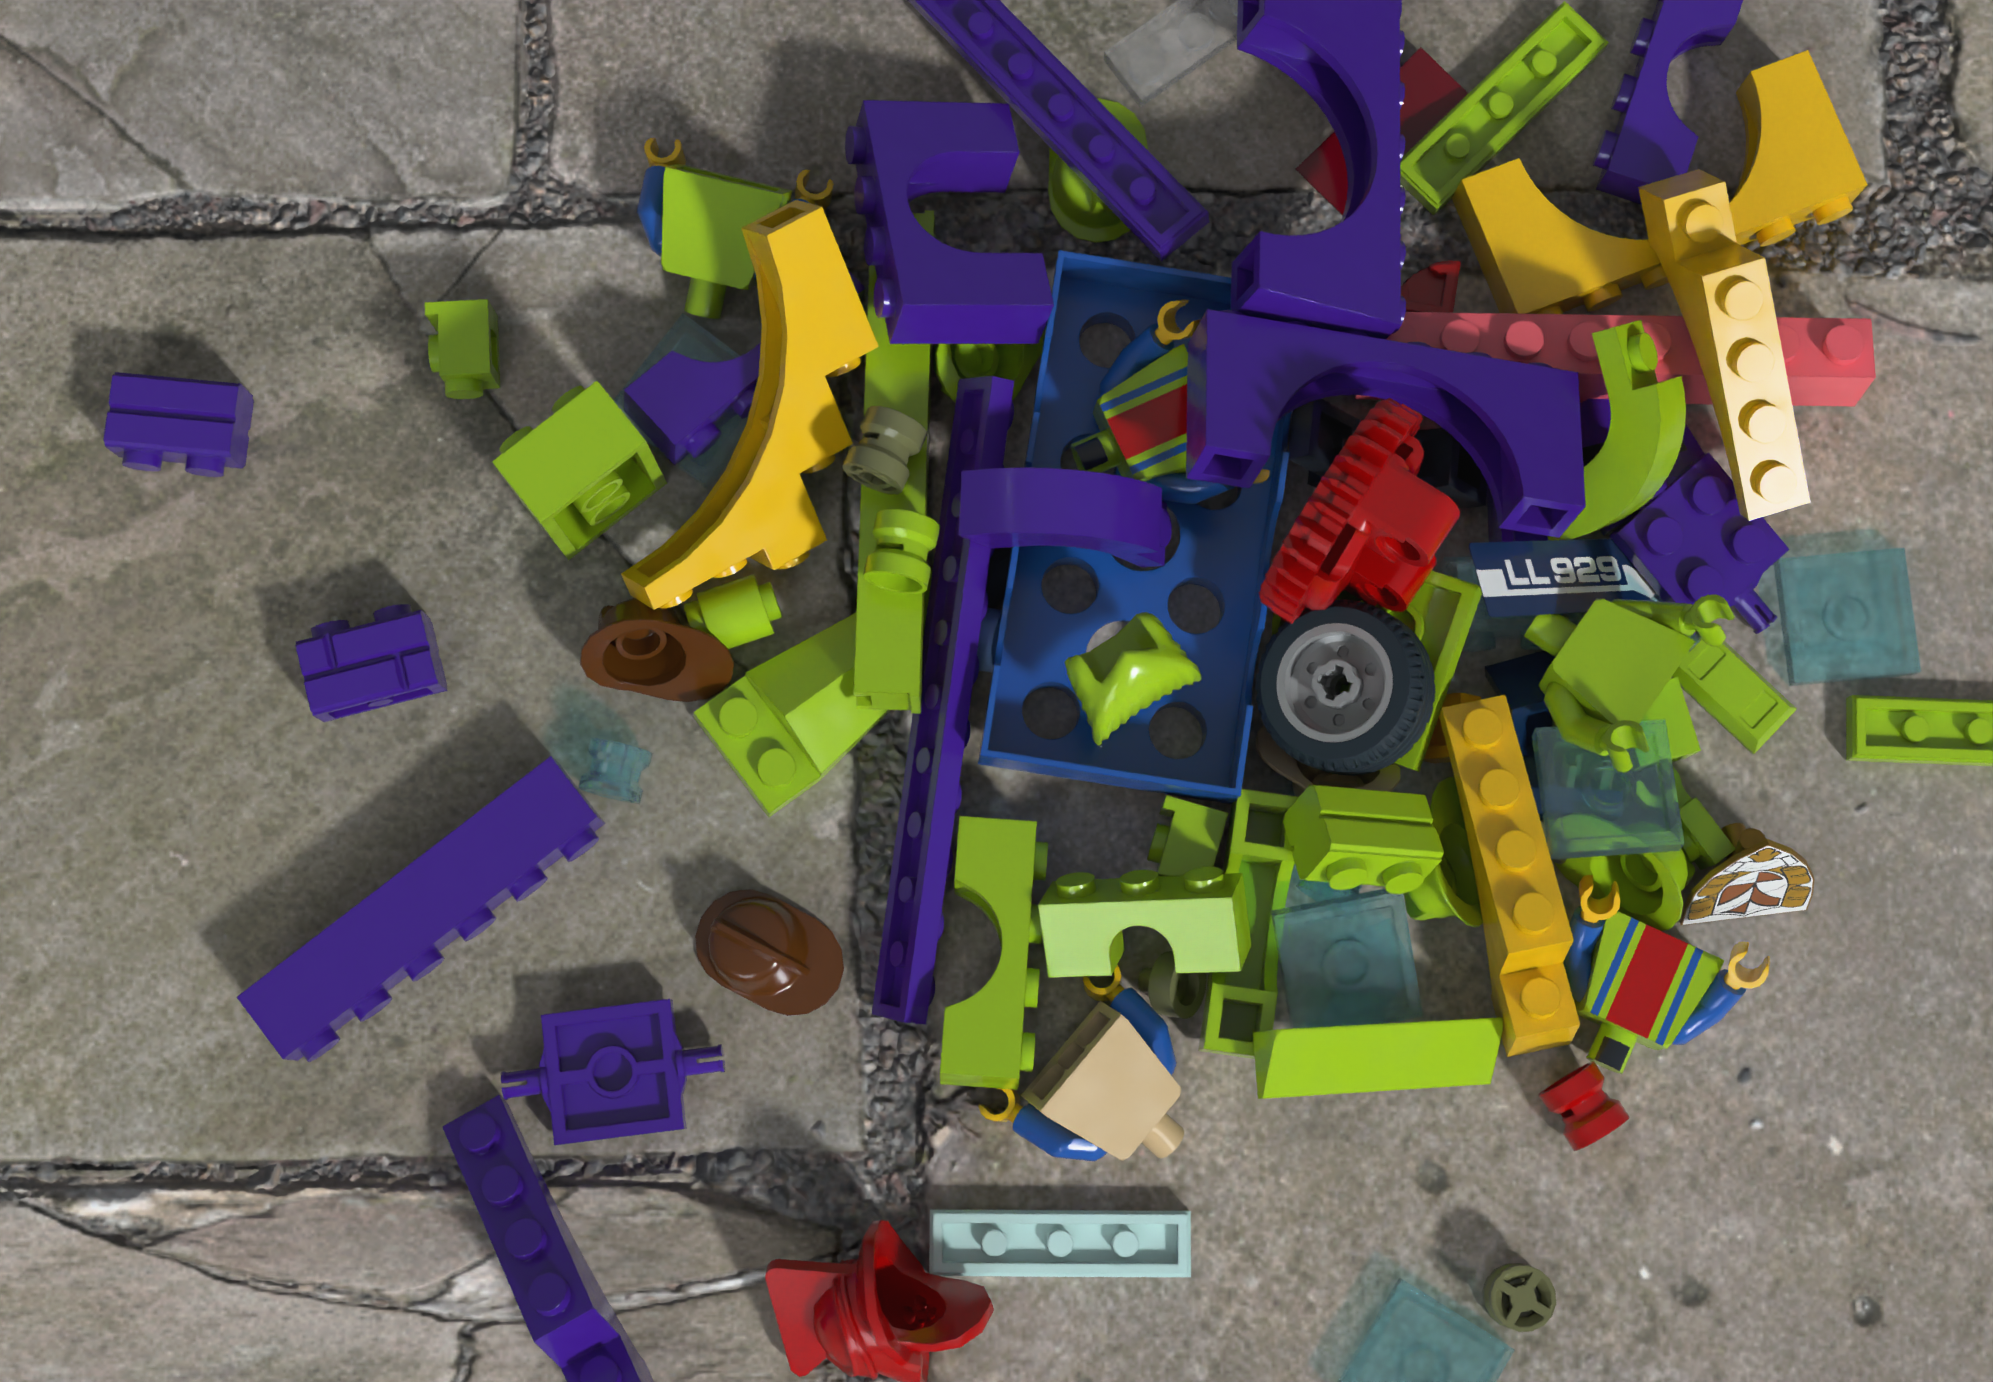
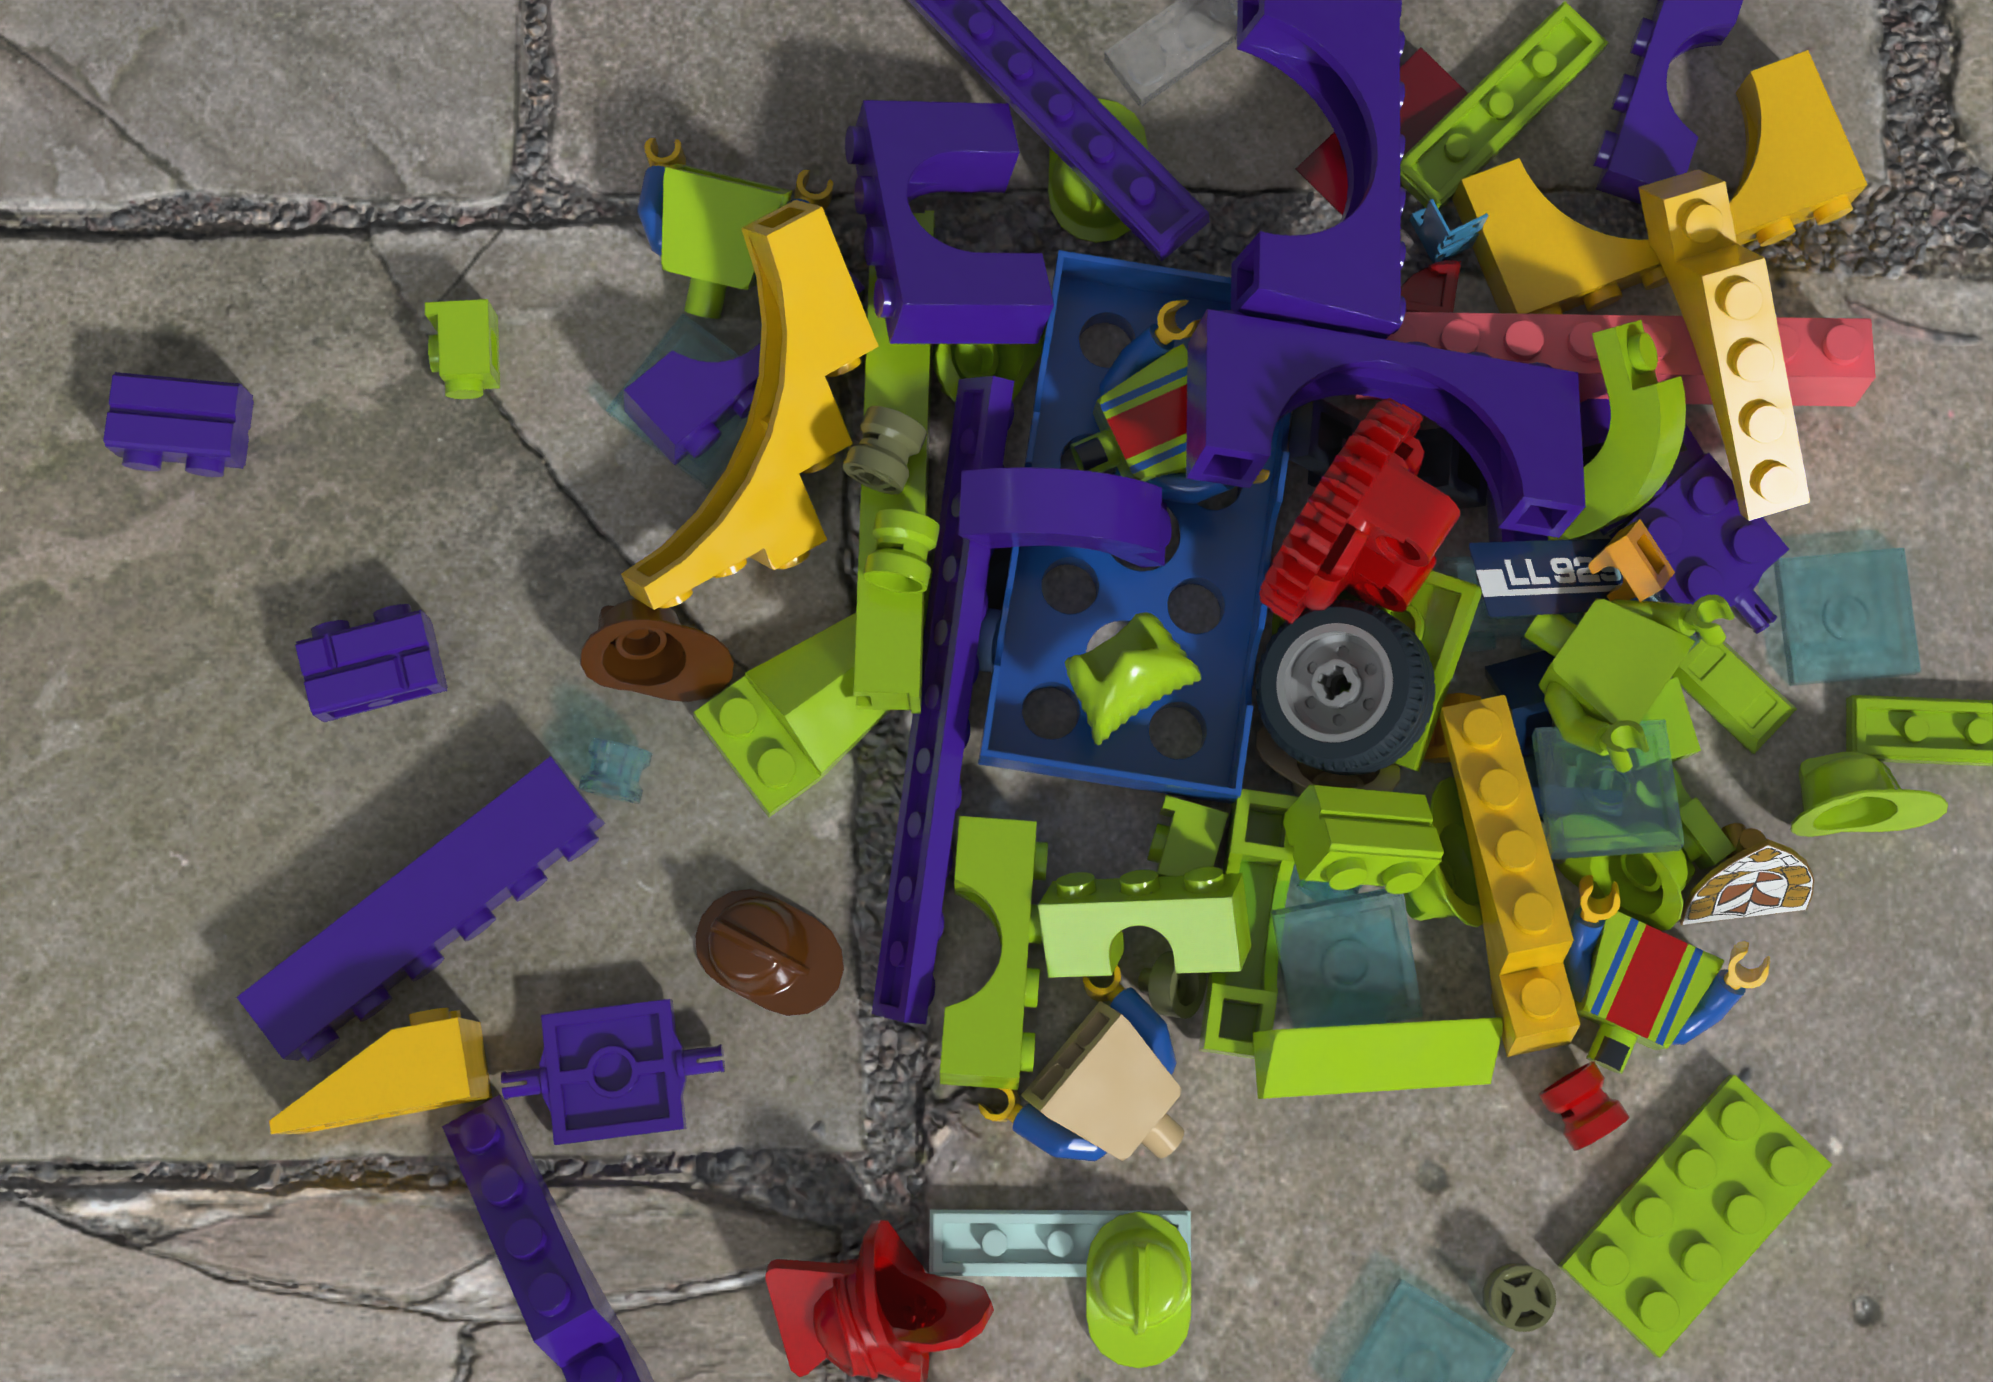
lime brick [492,381,667,561] -> none
lime brick [684,574,782,649] -> none
none -> yellow slope [269,1008,492,1134]
none -> lime piece [1086,1211,1191,1368]
none -> dark azure piece [1409,199,1488,264]
none -> lime plate [1557,1075,1833,1358]
none -> light orange tile [1588,519,1675,602]
none -> lime piece [1790,752,1948,837]

